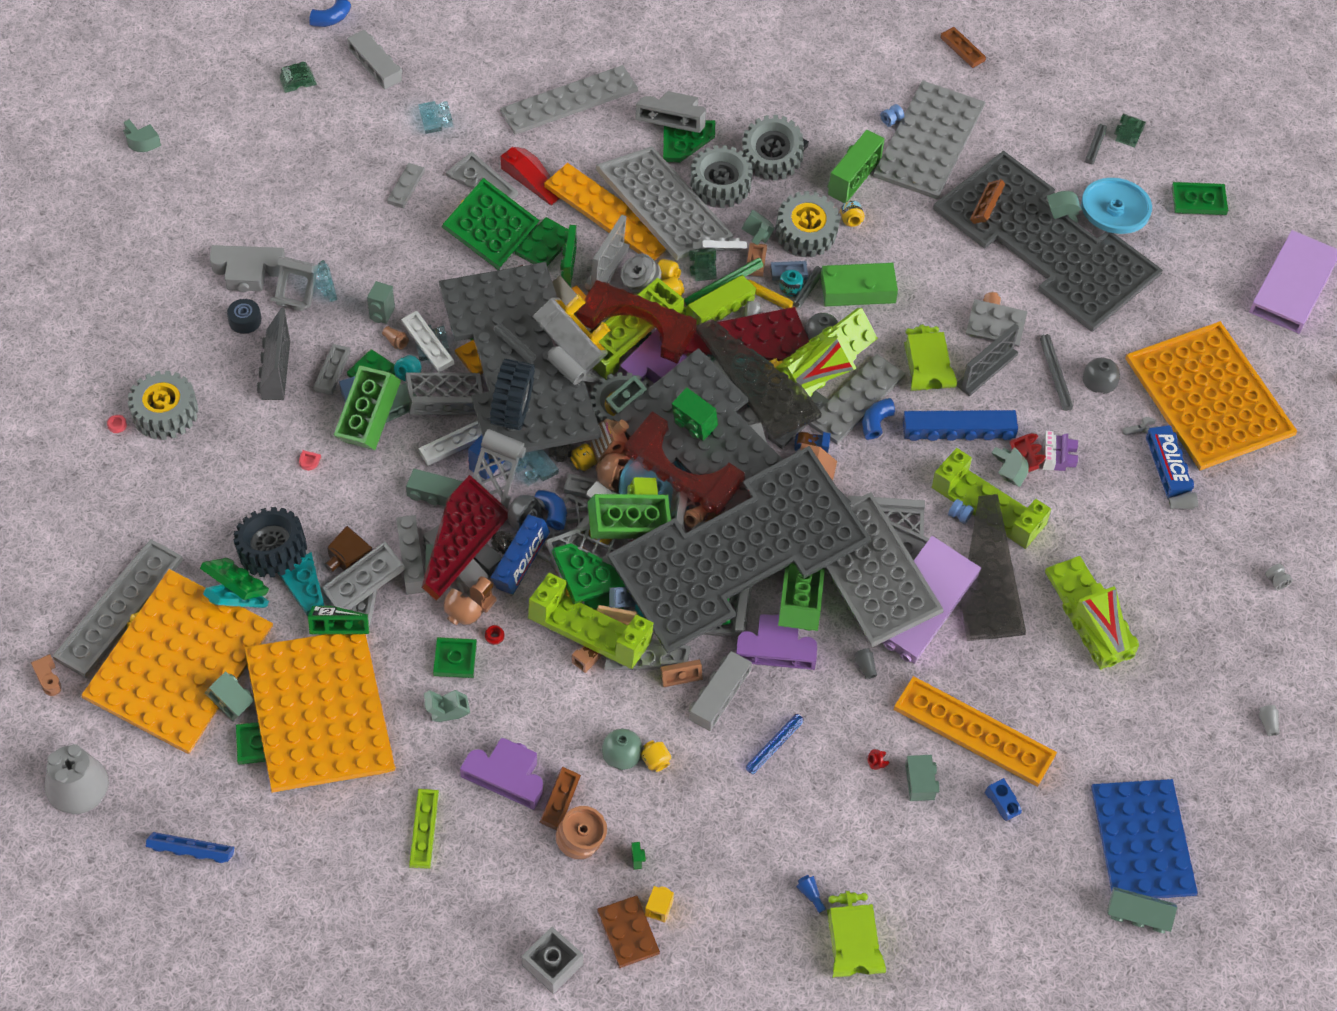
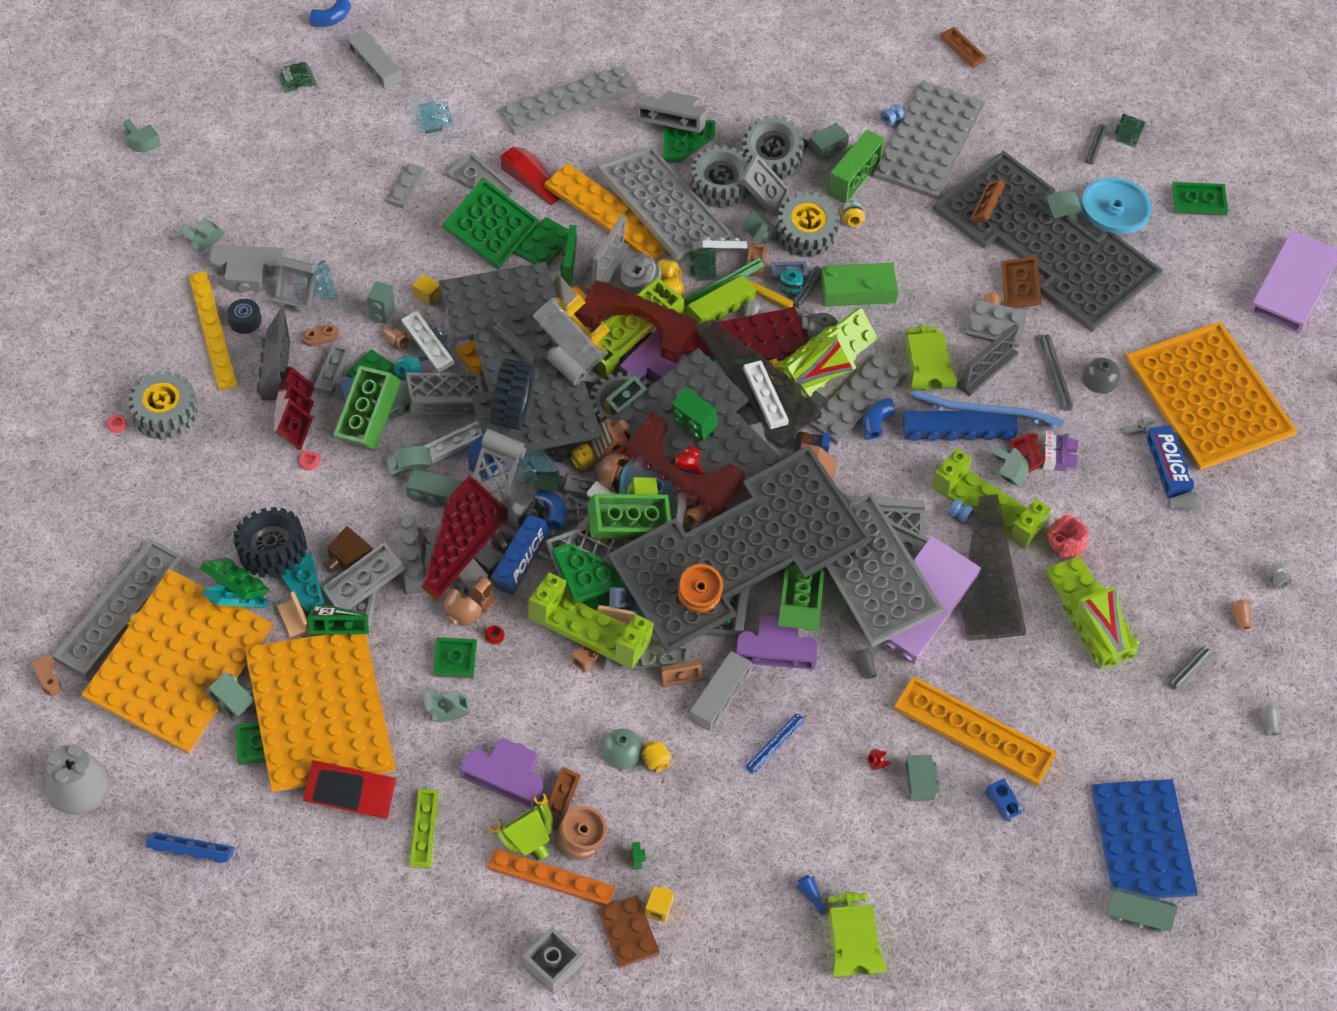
none -> sand green brick [180,218,224,251]
none -> yellow plate [189,271,237,391]
none -> dark red slope [274,367,314,450]
none -> light nougat panel [277,591,309,640]
none -> nougat plate [302,324,339,347]
none -> slope [302,760,397,819]
none -> sand green brick [387,446,433,476]
none -> yellow brick [412,274,441,305]
none -> orange plate [488,848,615,906]
none -> lime torso [489,793,553,860]
none -> clear green cylinder [534,471,563,492]
none -> red animal [674,446,703,476]
none -> orange wheel [678,564,723,613]
none -> light grey plate [740,154,791,216]
none -> white plate [743,360,789,429]
none -> light grey bar [797,307,815,330]
none -> sand green brick [808,122,849,160]
none -> medium blue plate [911,390,1064,429]
none -> dark orange plate [1001,256,1042,309]
none -> coral hair [1046,514,1089,559]
none -> dark grey axle [1168,646,1211,690]
none -> nougat cone [1230,600,1251,630]

